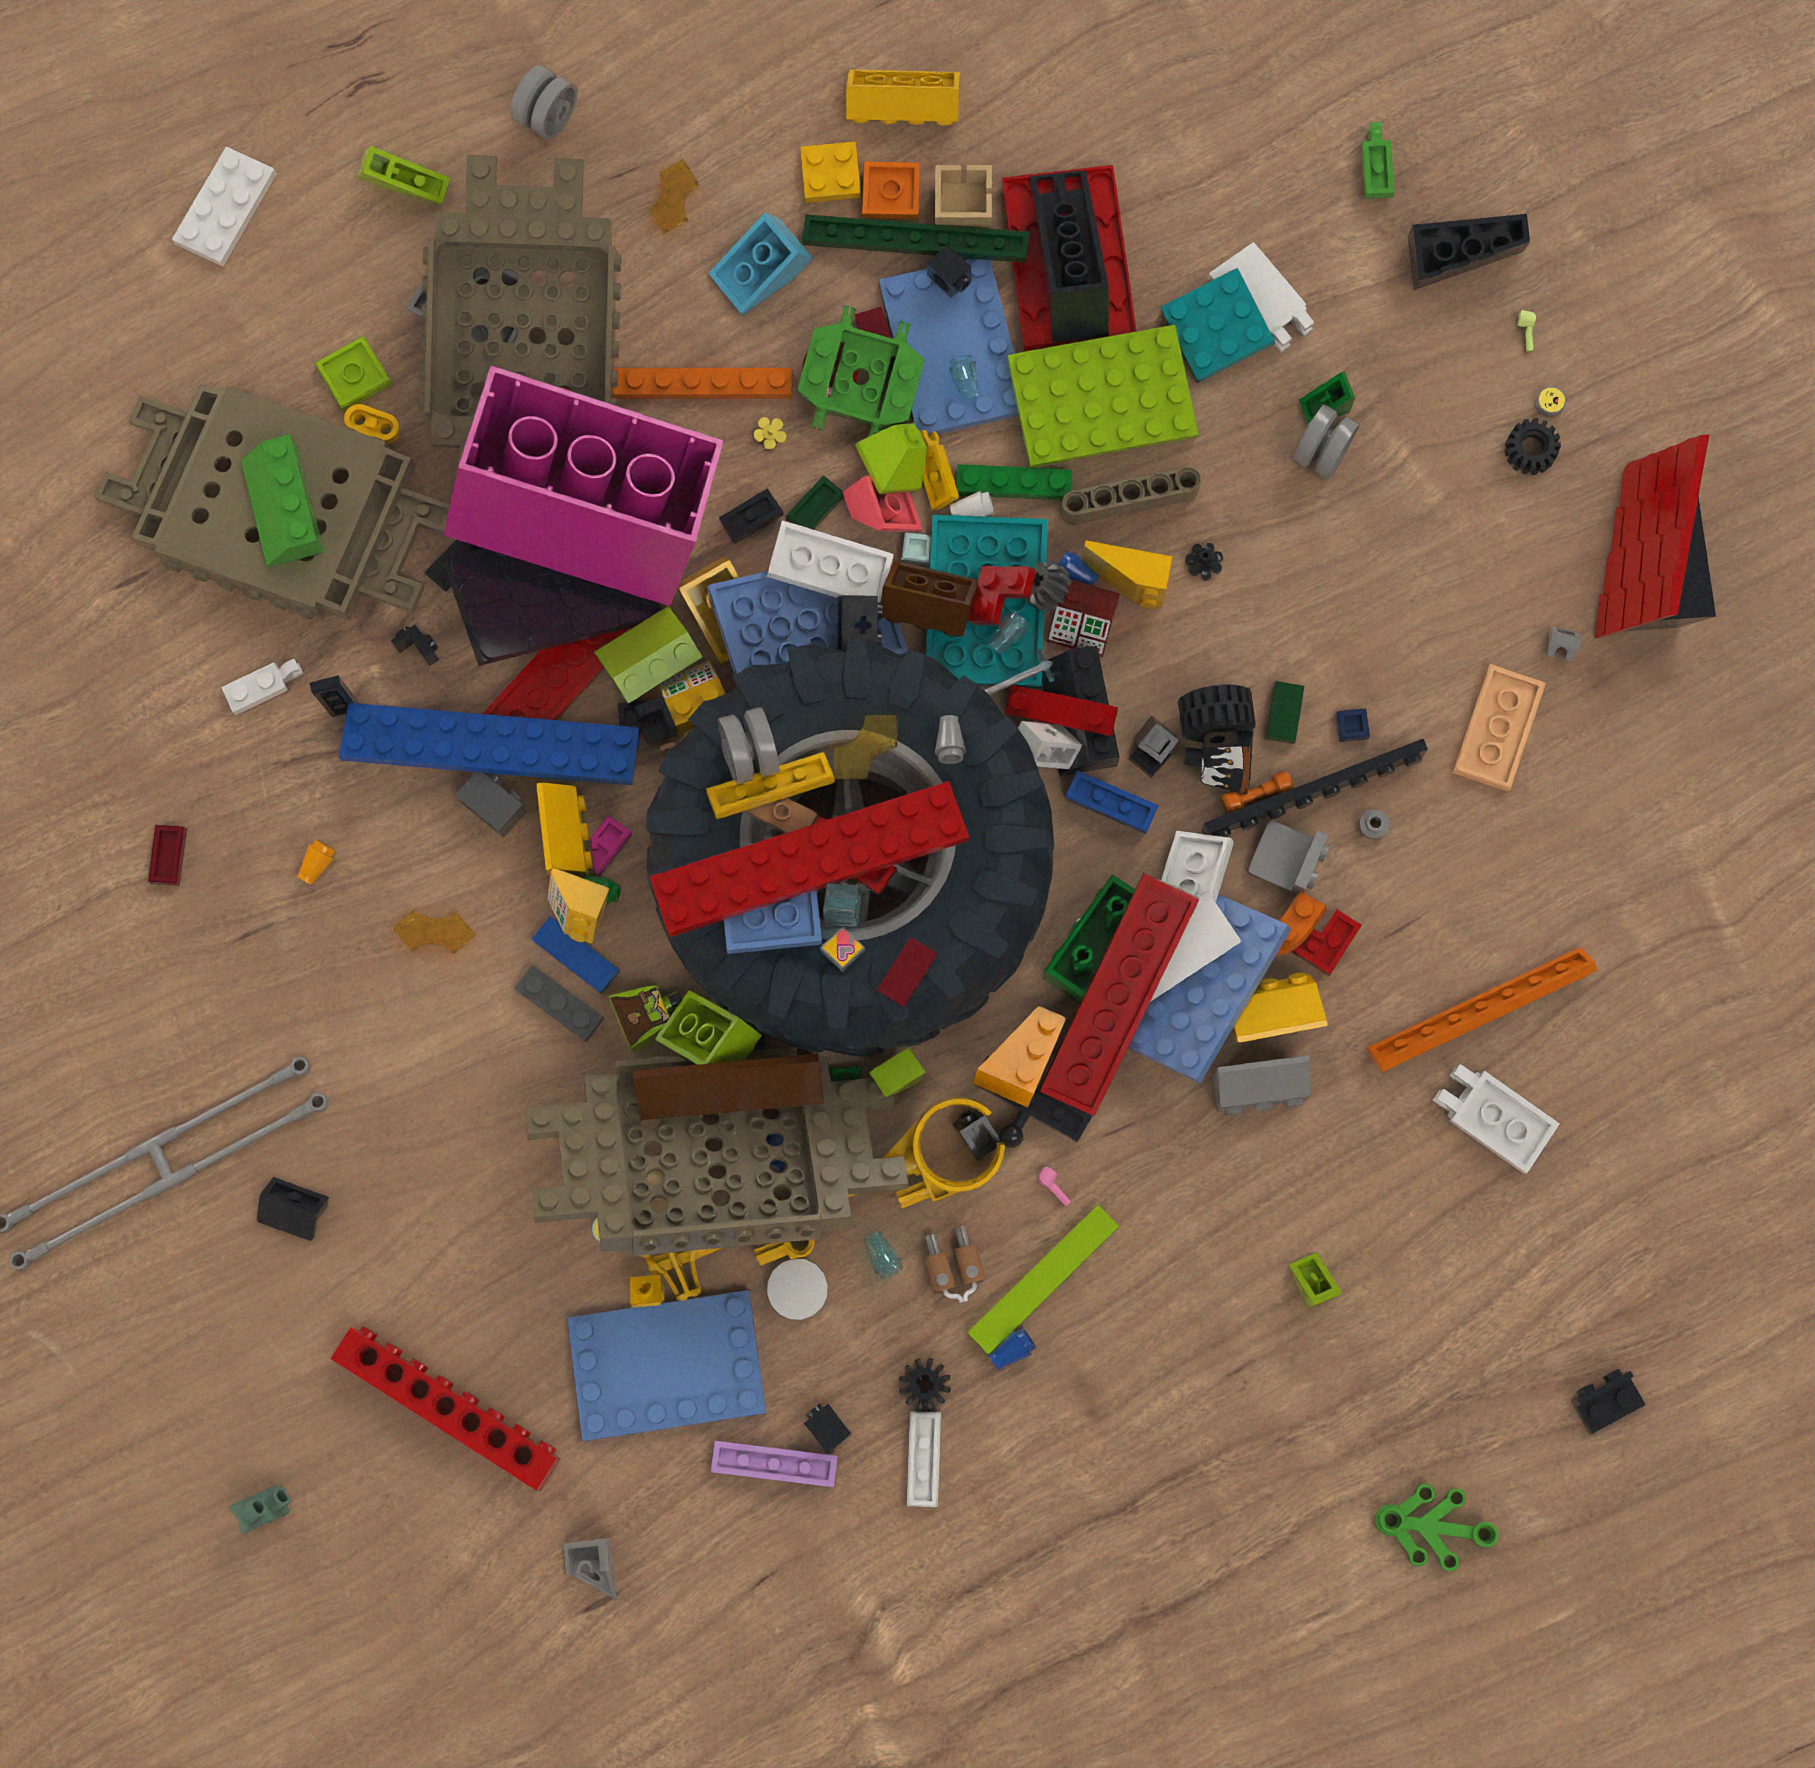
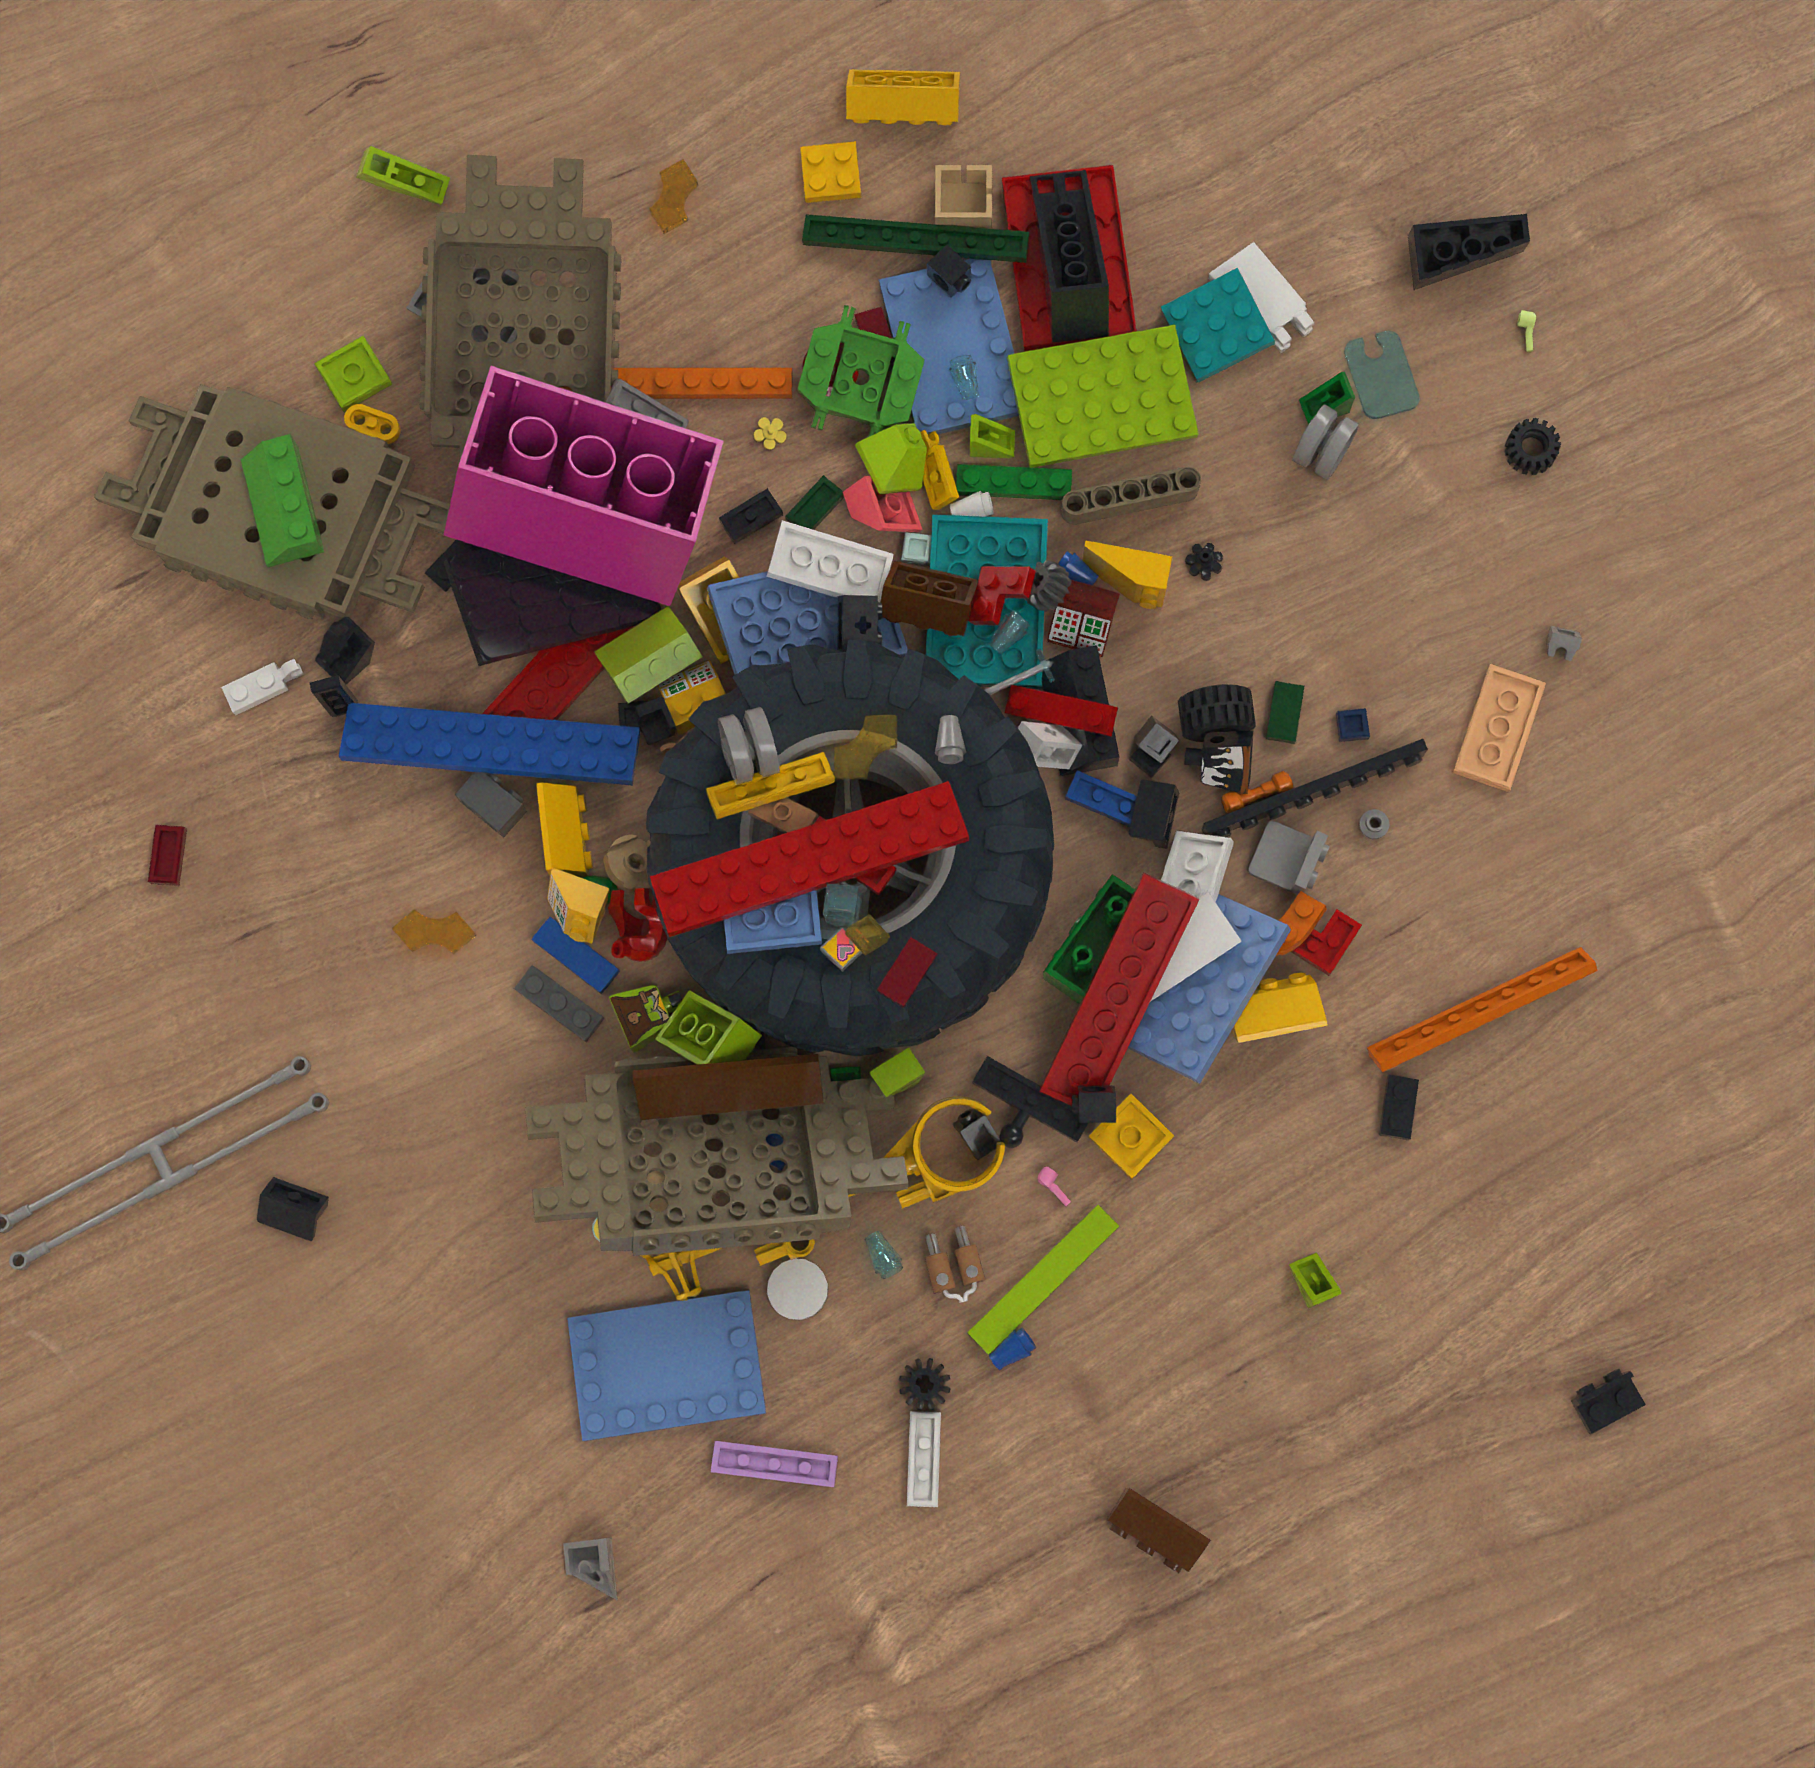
white plate [172,147,277,266] -> none
sand green hips [228,1485,291,1535] -> none
light orange cone [297,839,336,885] -> none
red brick [330,1326,561,1491] -> none
black bracket [391,625,439,666] -> none
light grey wheel [510,65,578,140] -> none
dark pink tile [590,815,633,876] -> none
yellow bracket [630,1275,665,1307] -> none
medium azure slope [708,213,813,315] -> none
black brick [804,1403,852,1453] -> none
orange plate [862,161,920,220] -> none
light orange wedge [972,1006,1066,1107] -> none
light grey slope [1212,1055,1311,1115] -> none
bright green plate [1361,122,1395,199] -> none
bright green plant [1375,1484,1499,1571] -> none
white tile [1432,1064,1560,1174] -> none
tile [1536,386,1566,417] -> none
red piece [1595,434,1716,638] -> none
none -> black slope [315,617,375,685]
none -> tan plate [603,835,651,894]
none -> light grey tile [606,379,689,428]
none -> red piece [608,888,668,962]
none -> clear yellow tile [845,914,890,956]
none -> lime slope [970,414,1015,458]
none -> black brick [1072,1085,1116,1123]
none -> yellow plate [1088,1094,1174,1180]
none -> reddish brown slope [1107,1488,1211,1574]
none -> black panel [1129,780,1180,849]
none -> clear light blue piece [1344,331,1420,419]
none -> black plate [1379,1075,1419,1140]

